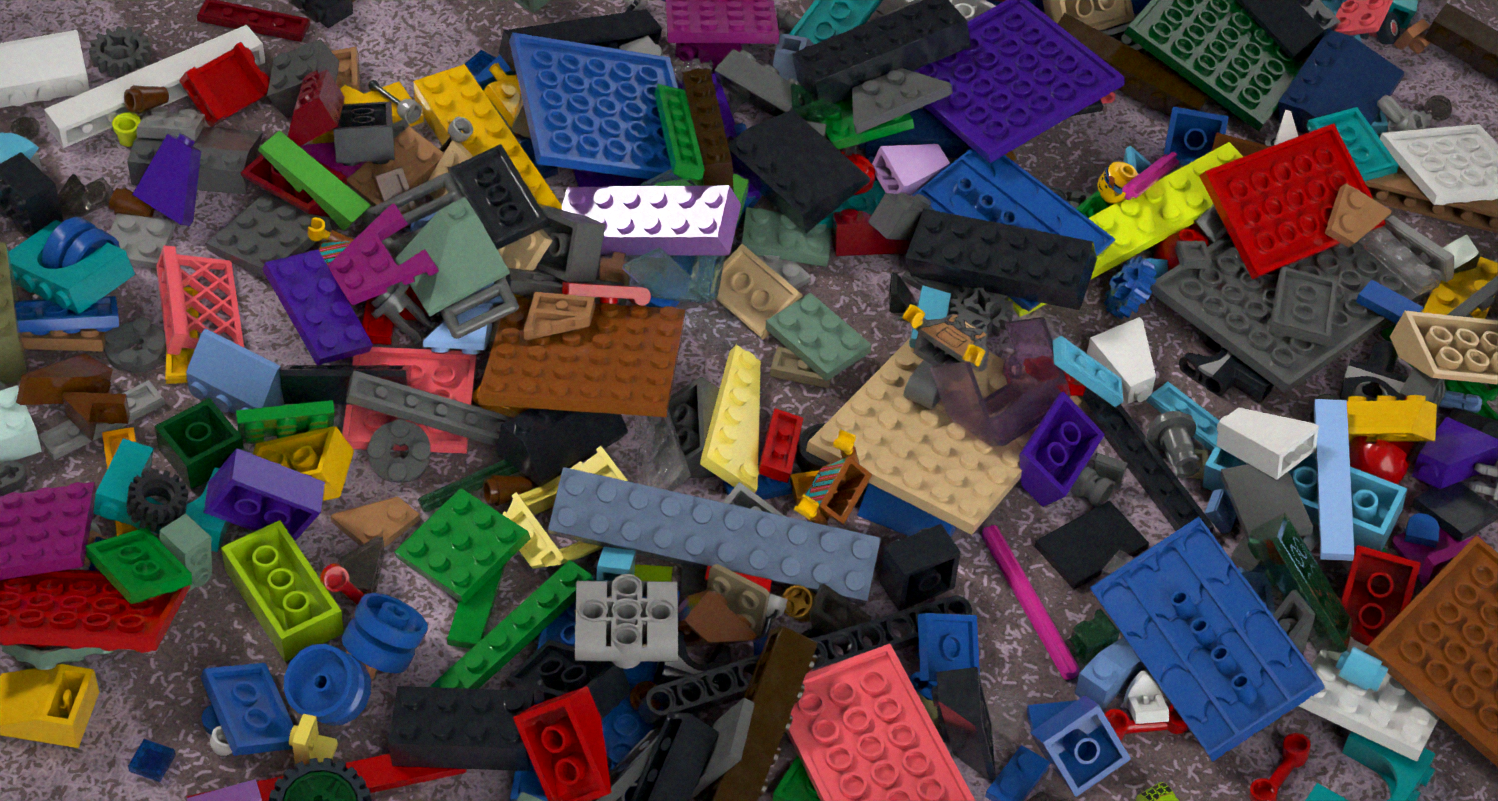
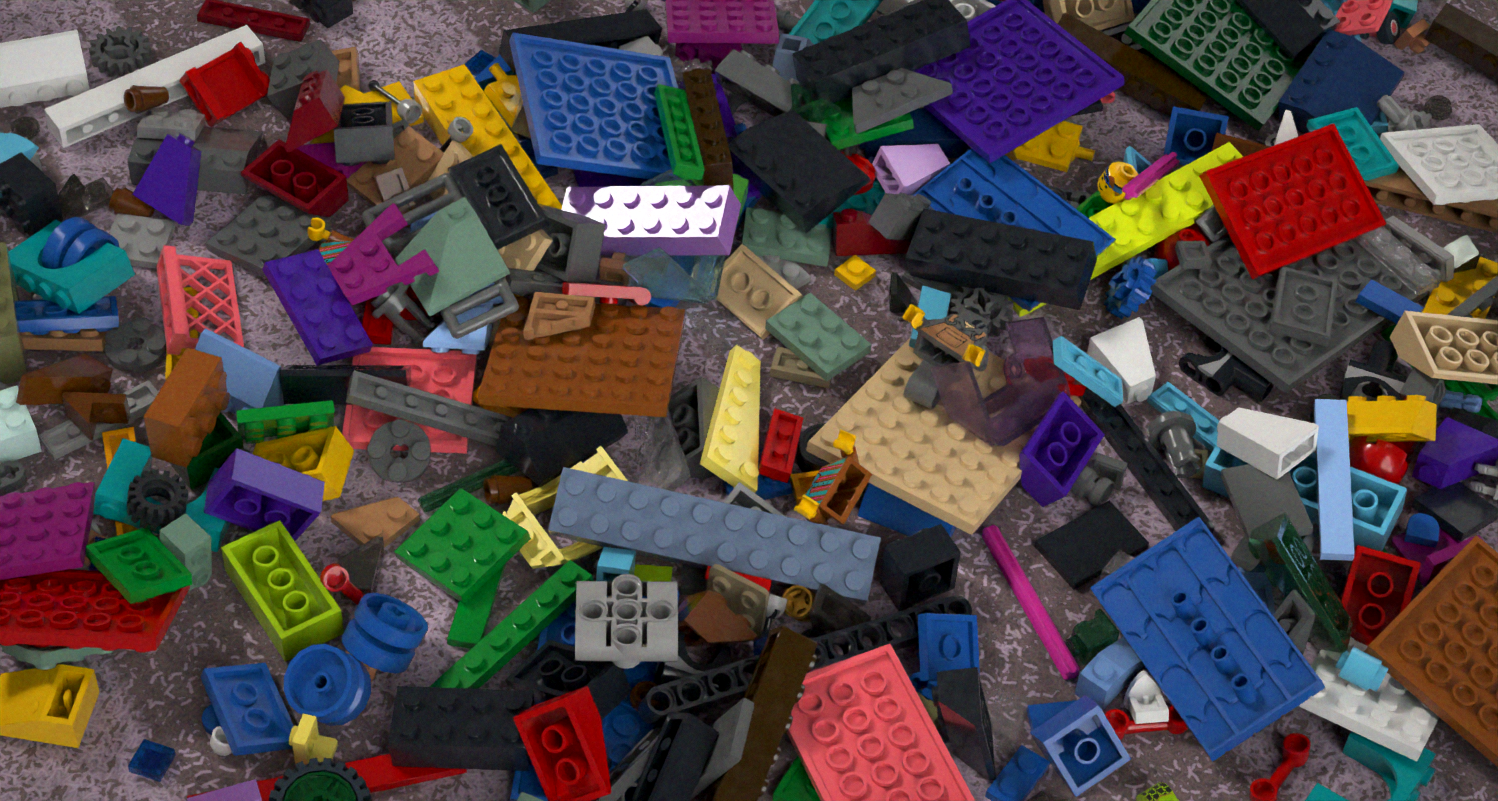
neon yellow piece [112,113,141,147] -> none
bright green slope [258,130,371,231] -> none
medium blue tile [1205,489,1237,533] -> none
medium nougat wing [1325,183,1392,248] -> none
none -> dark orange brick [144,348,230,468]
none -> yellow plate [834,255,876,291]
none -> yellow plate [1014,121,1095,172]

